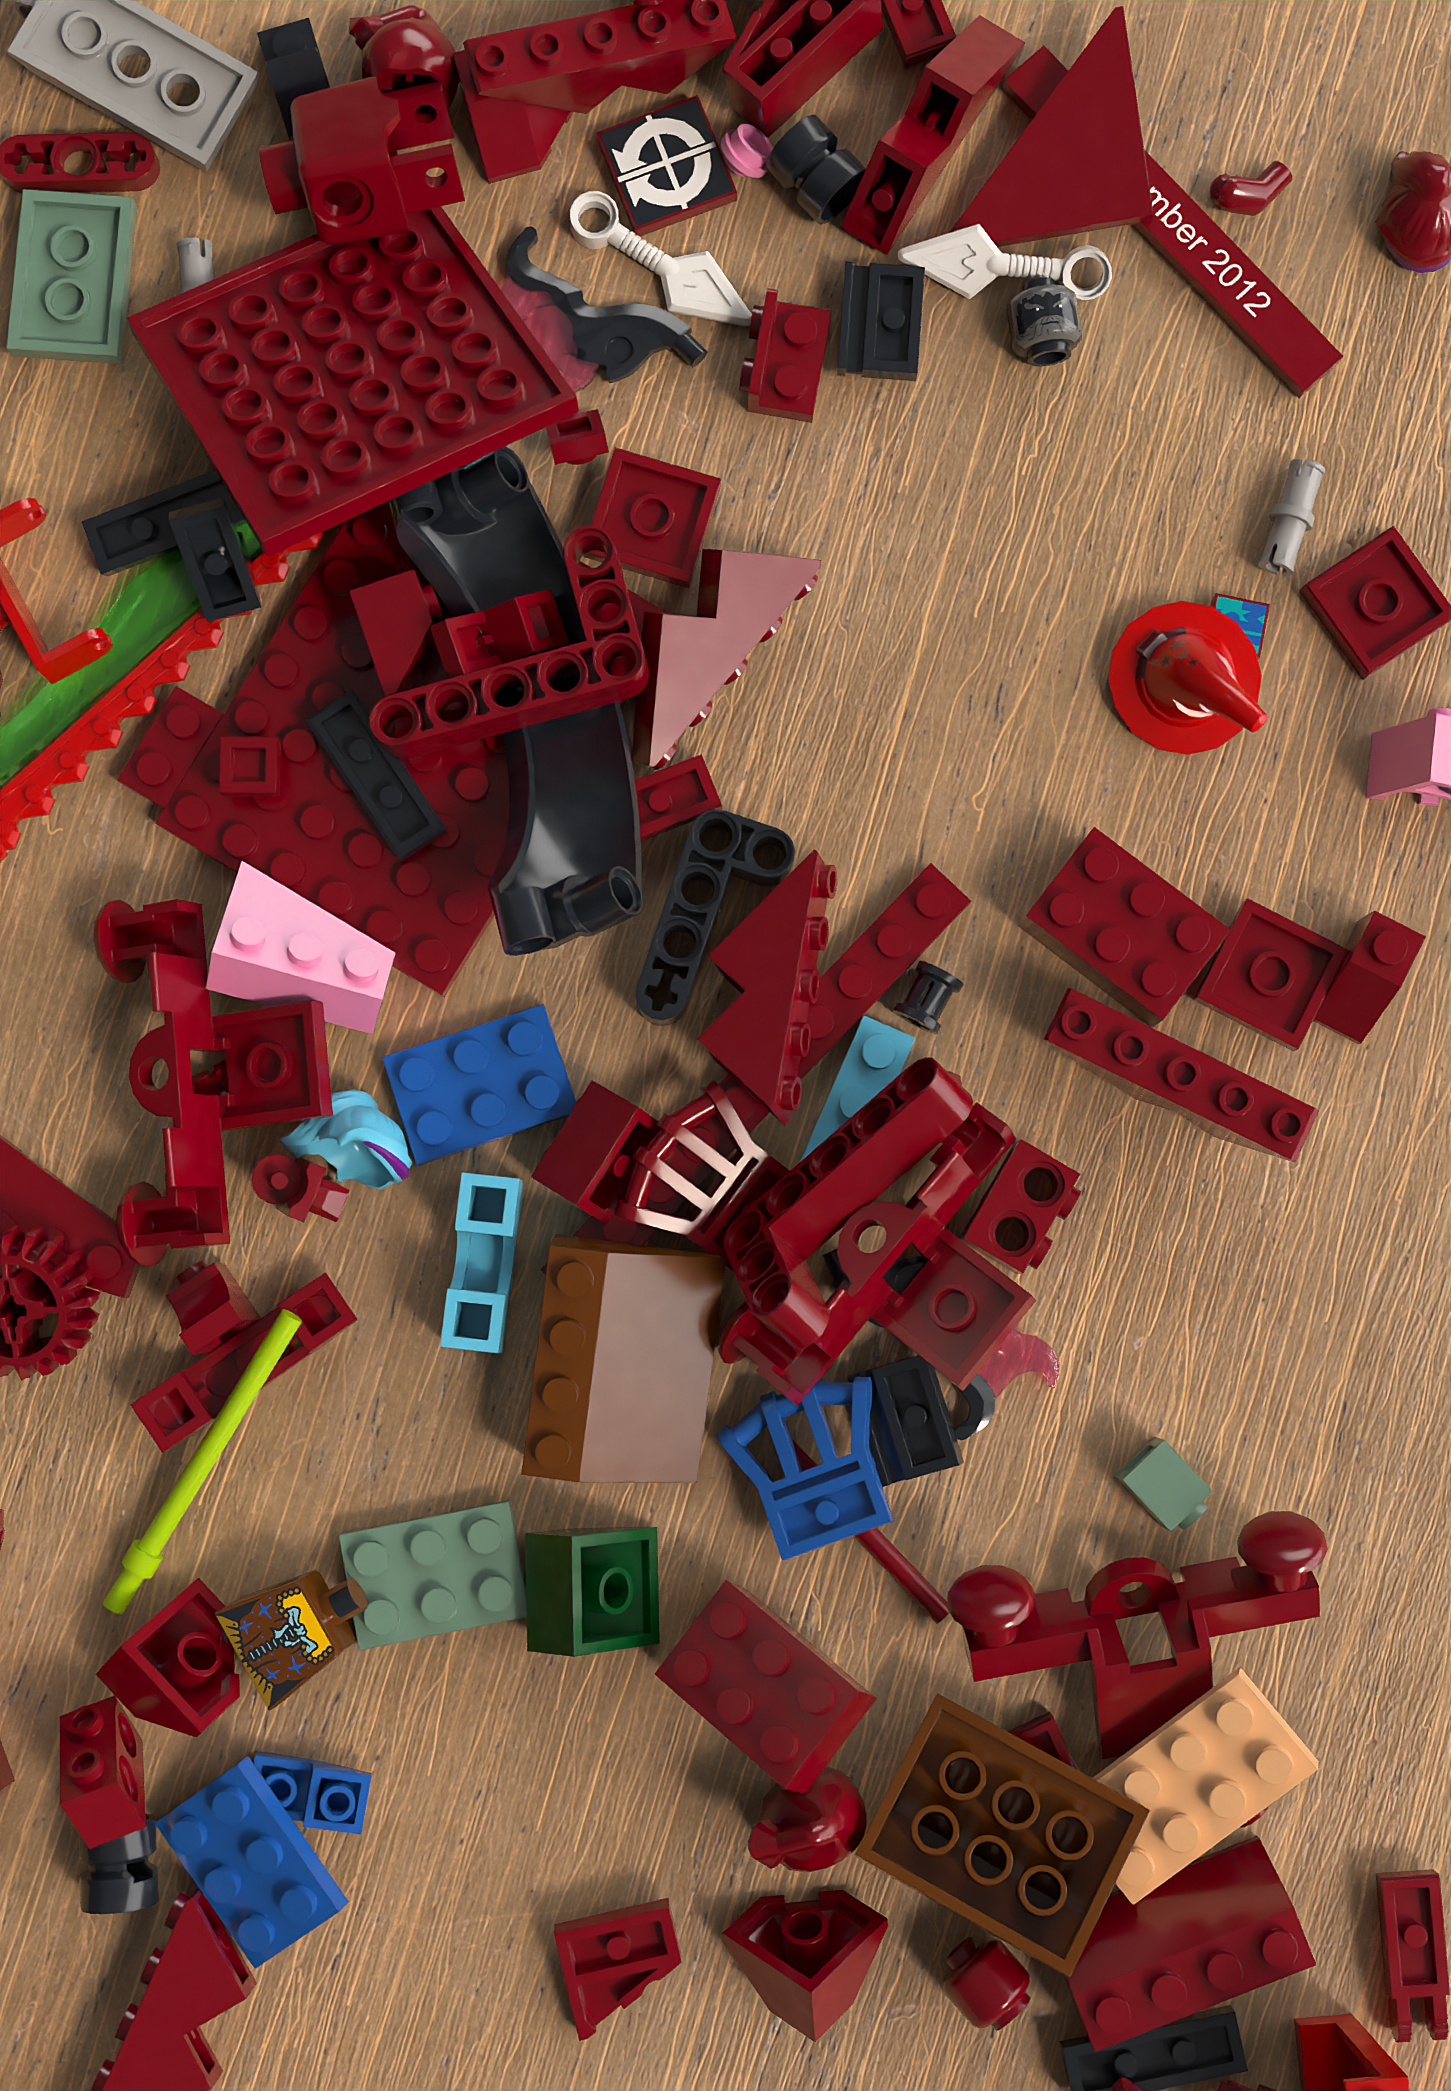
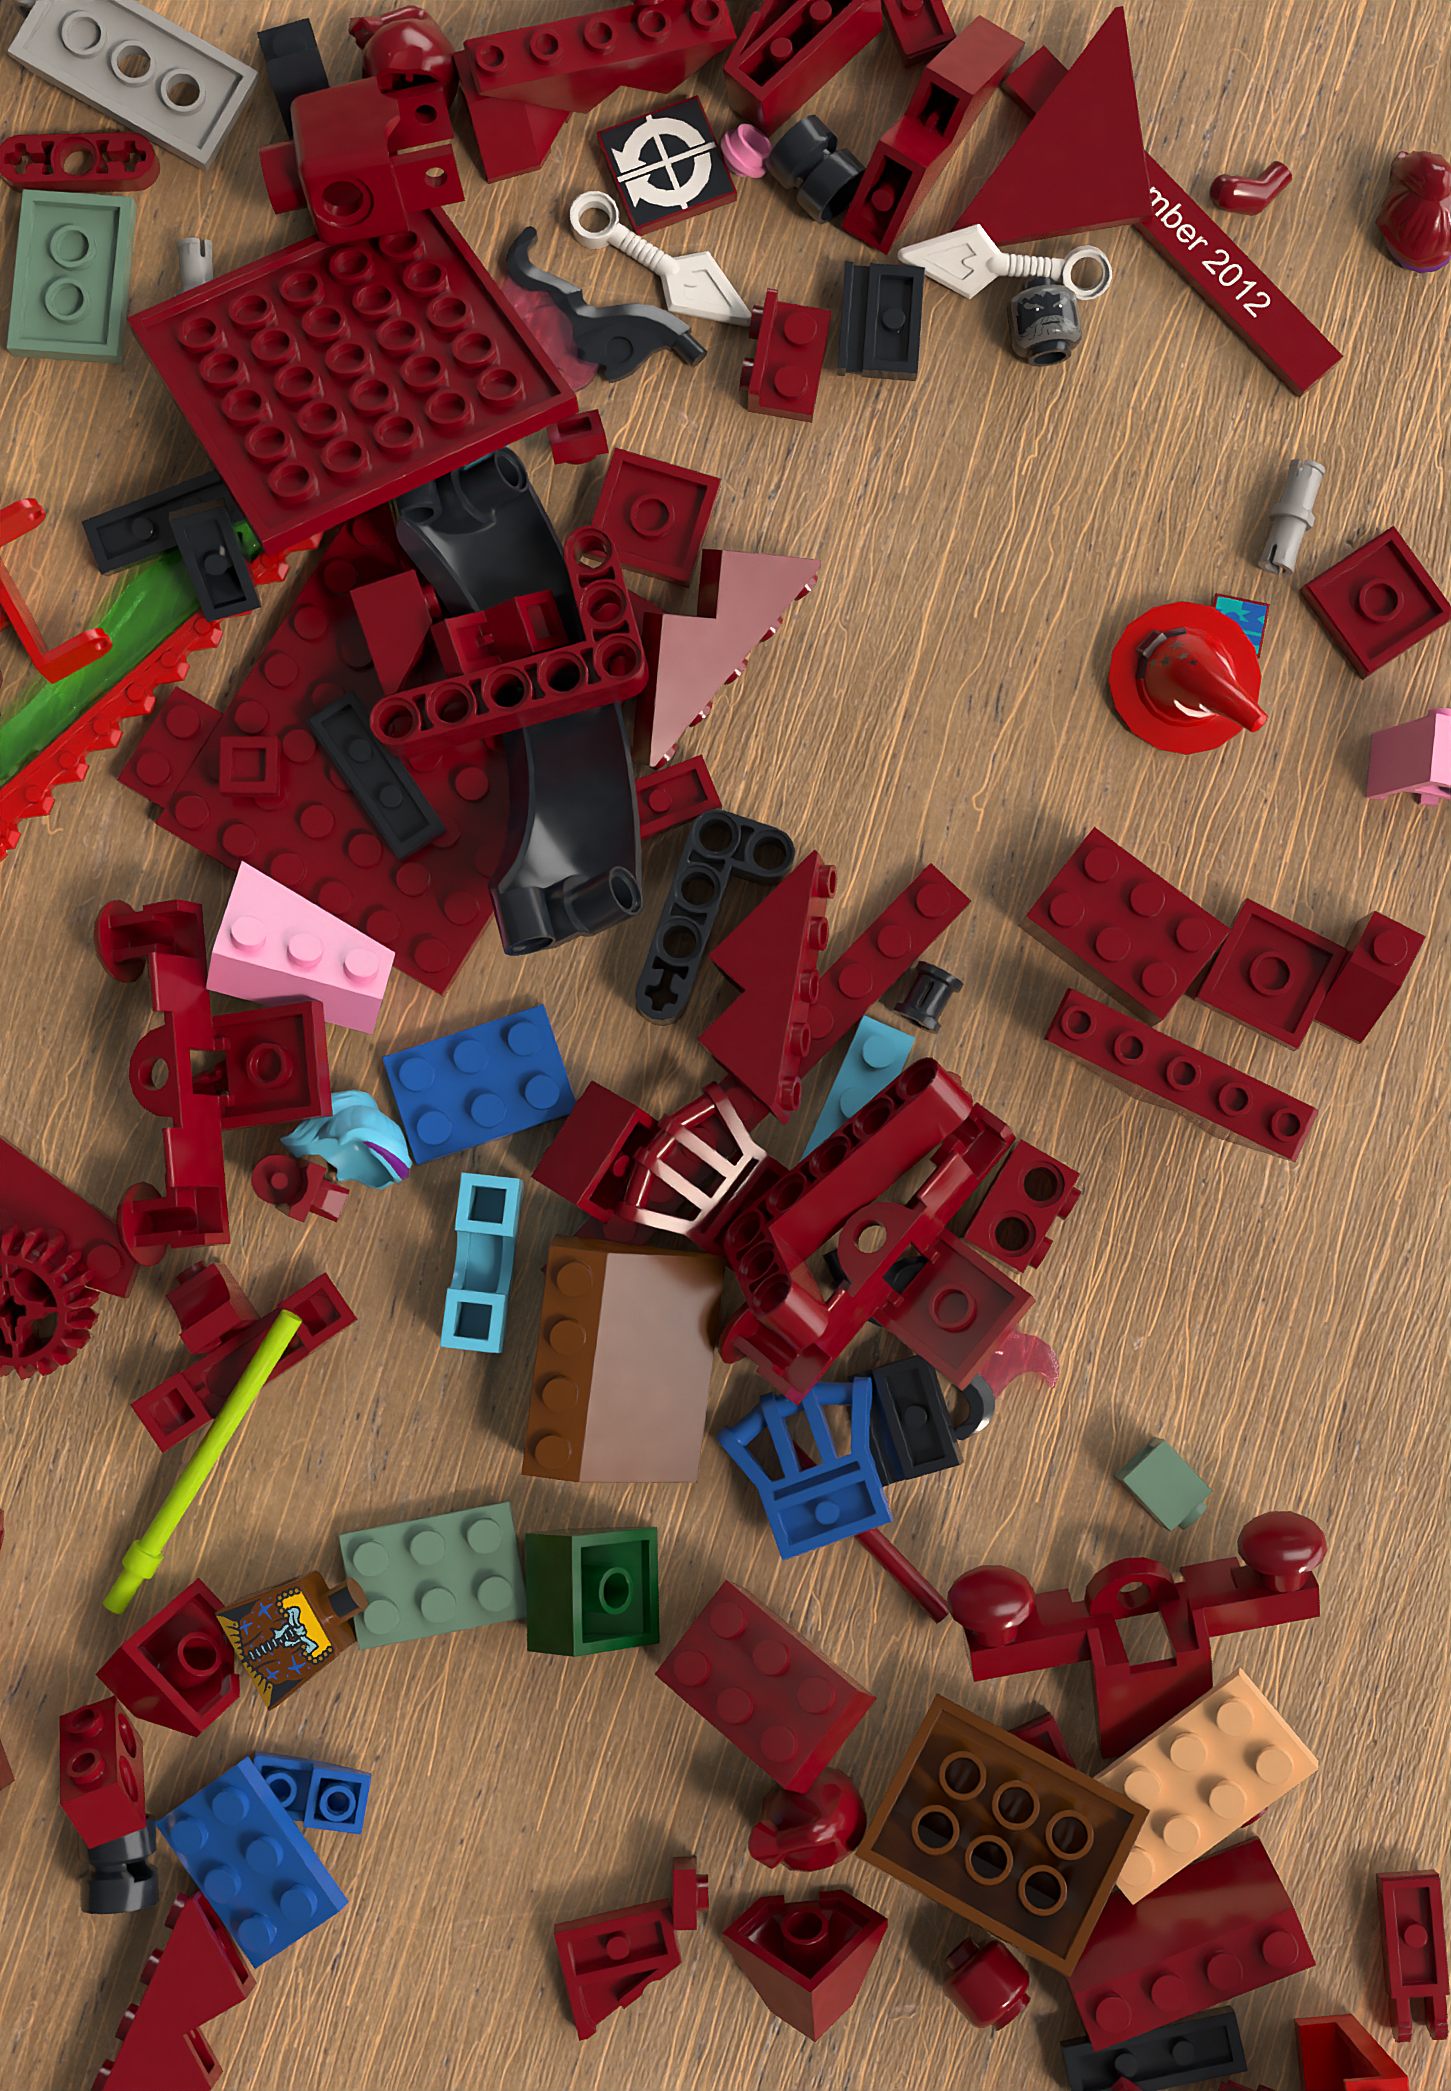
none -> dark red plate [673,1856,709,1930]

